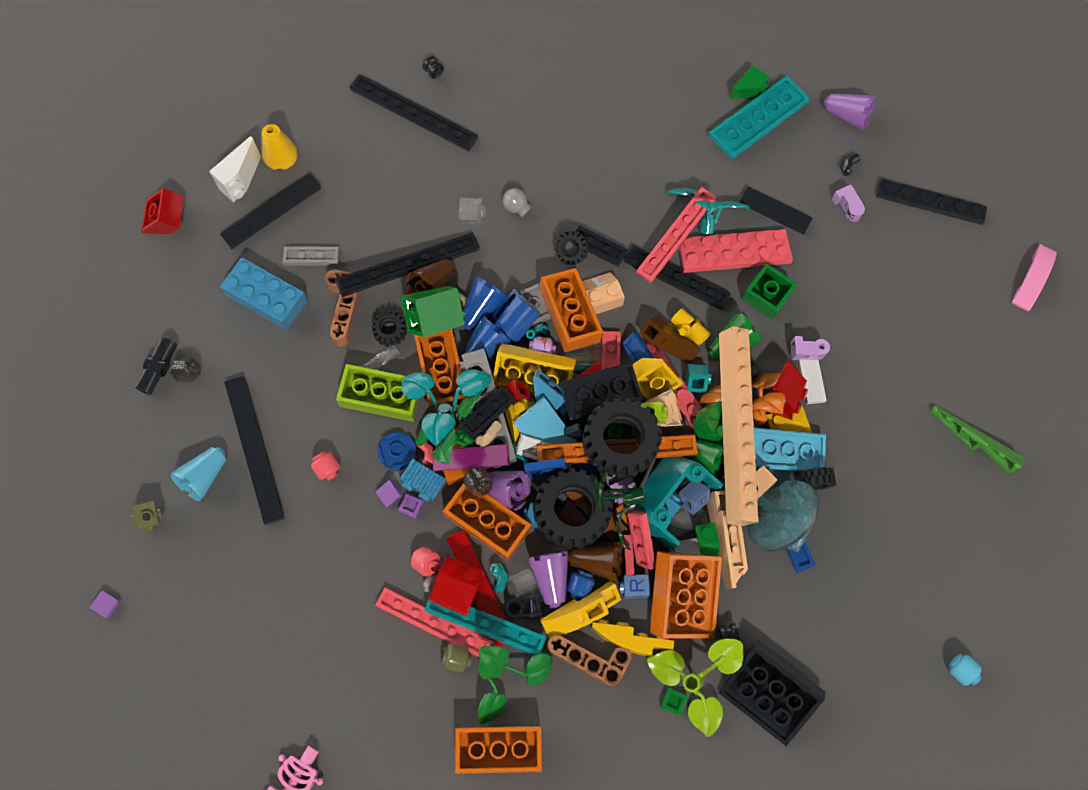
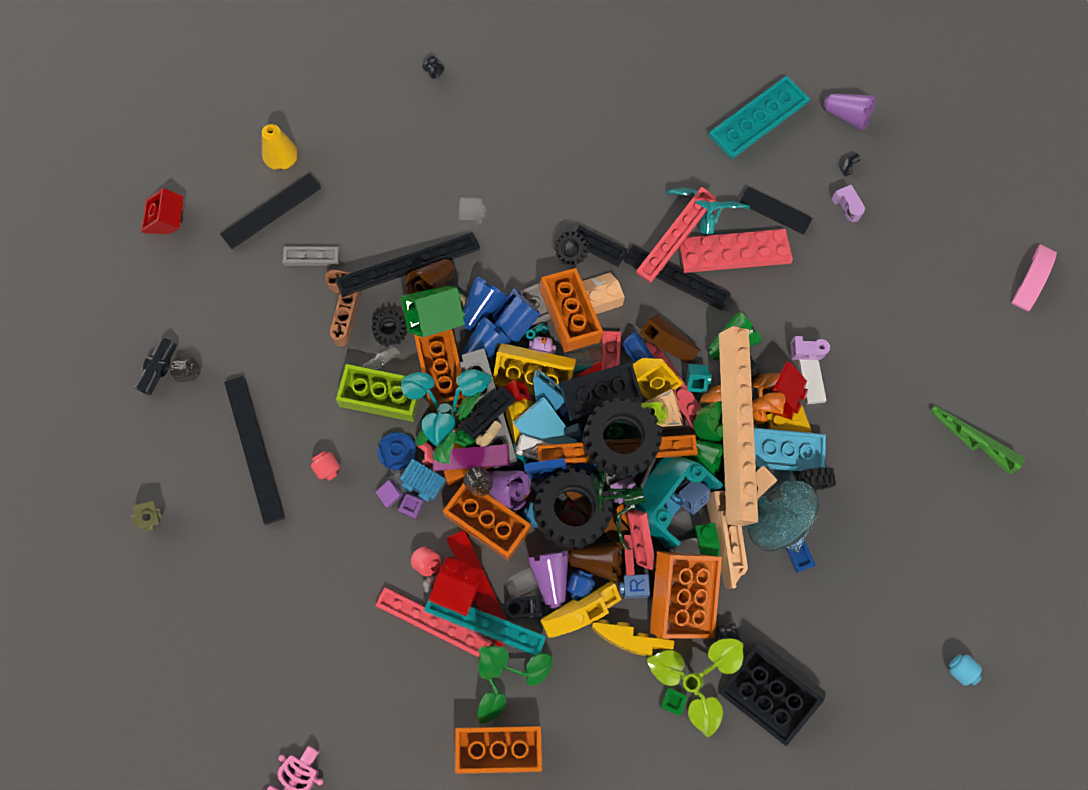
medium lavender tile [89,590,121,619] -> none
medium azure cone [170,447,226,501] -> none
white slope [209,136,261,203] -> none
dark azure brick [220,257,308,331] -> none
black tile [350,74,478,152] -> none
olive head [440,643,472,673] -> none
teal arm [490,563,509,593] -> none
light grey piece [502,188,531,217] -> none
nougat beam [548,635,631,686] -> none
yellow pin [670,308,711,348] -> none
green slope [729,65,770,99] -> none
green brick [742,263,798,320] -> none
black plate [876,179,987,225] -> none

